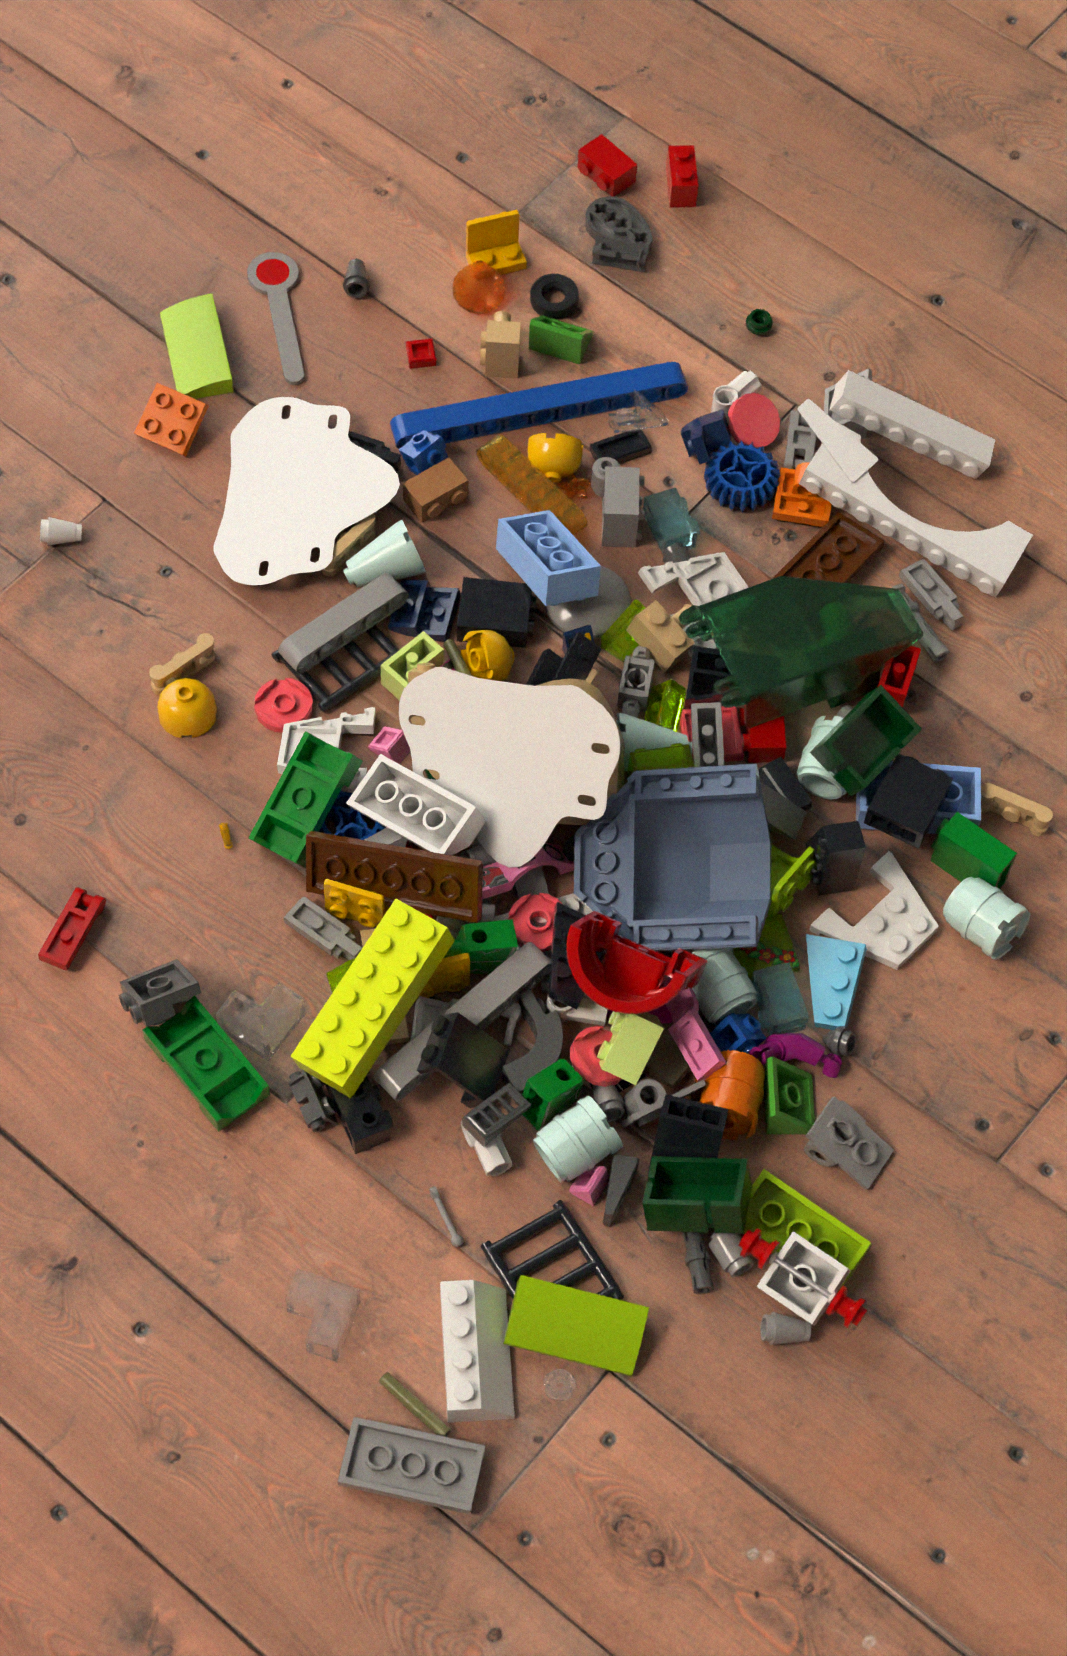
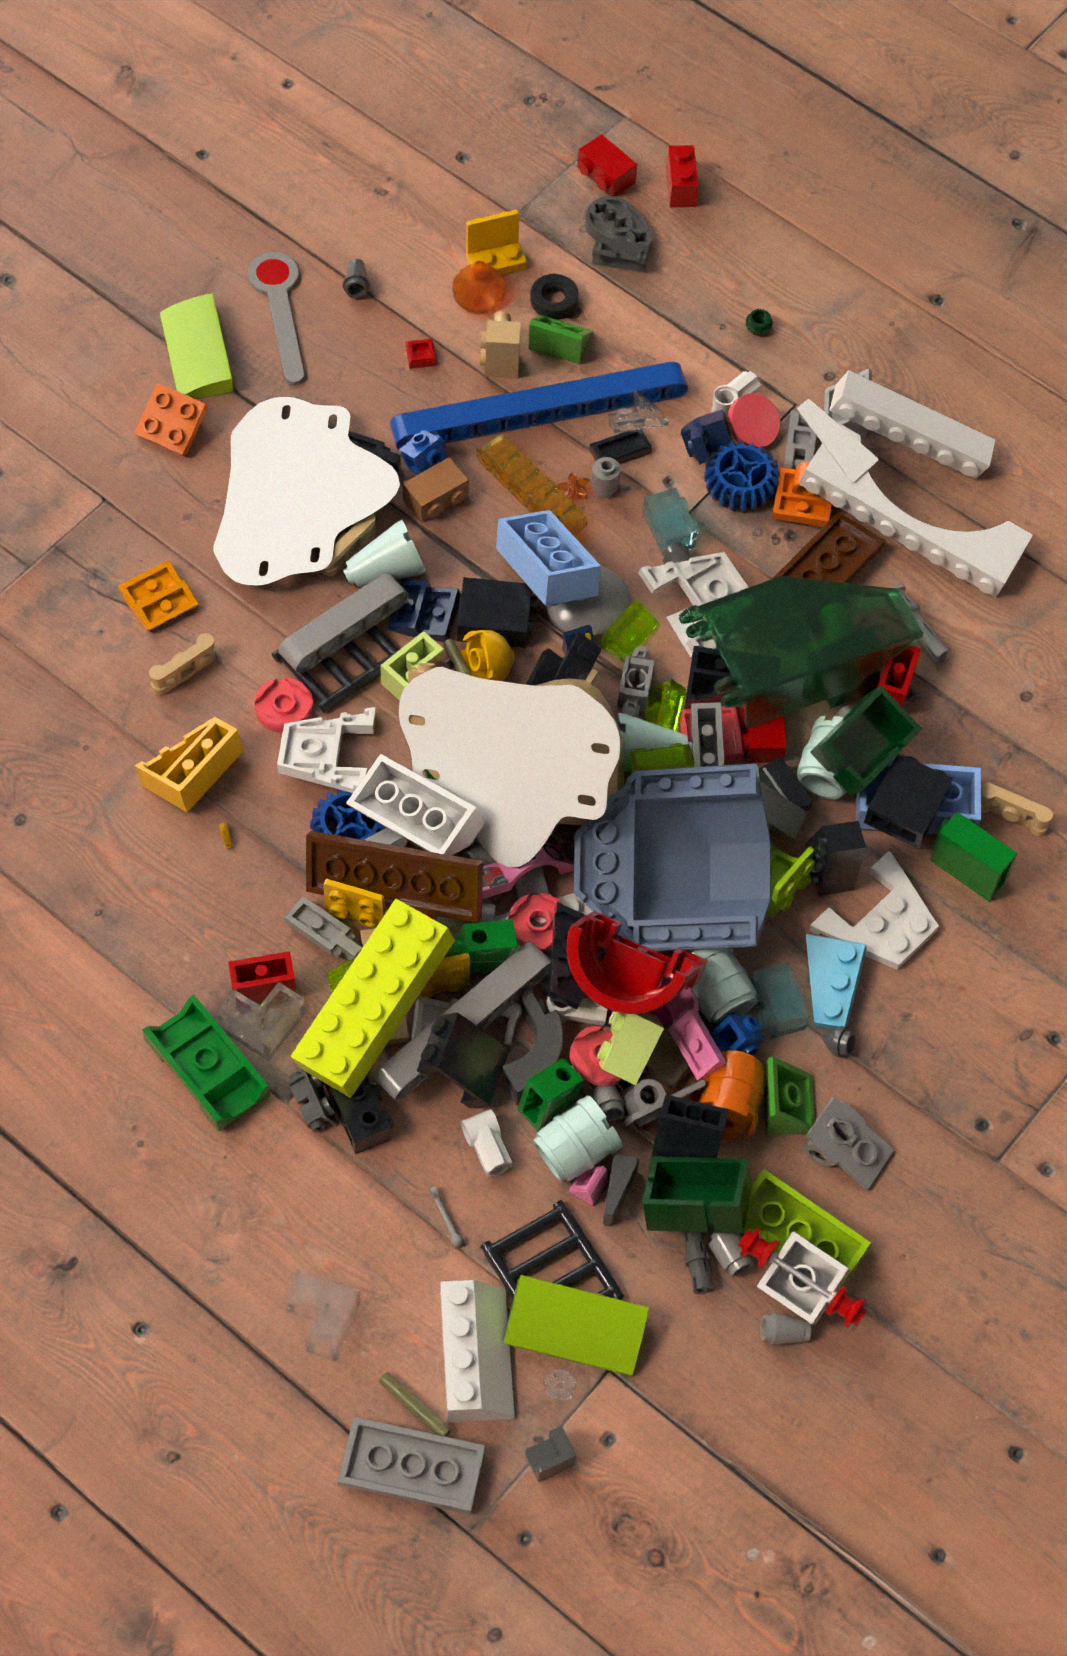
red plate [38,887,106,971] -> none
white cone [40,517,82,545] -> none
dark grey plate [119,959,201,1027] -> none
yellow cylinder [157,678,217,738] -> none
green piece [248,731,363,868] -> none
bright pink slope [368,726,410,764] -> none
dark grey slope [462,1083,531,1147] -> none
yellow cylinder [528,433,583,483] -> none
light grey container [602,466,645,548] -> none
tan brick [626,600,698,673] -> none
clear neon green tile [733,914,800,982] -> none
magenta arm [749,1033,842,1078] -> none
light grey hinge [899,558,963,630] -> none
light aqua piece [943,877,1031,960] -> none
none -> light orange slope [118,560,199,632]
none -> yellow wedge [135,717,244,813]
none -> red brick [228,951,297,1006]
none -> dark grey panel [525,1426,576,1482]

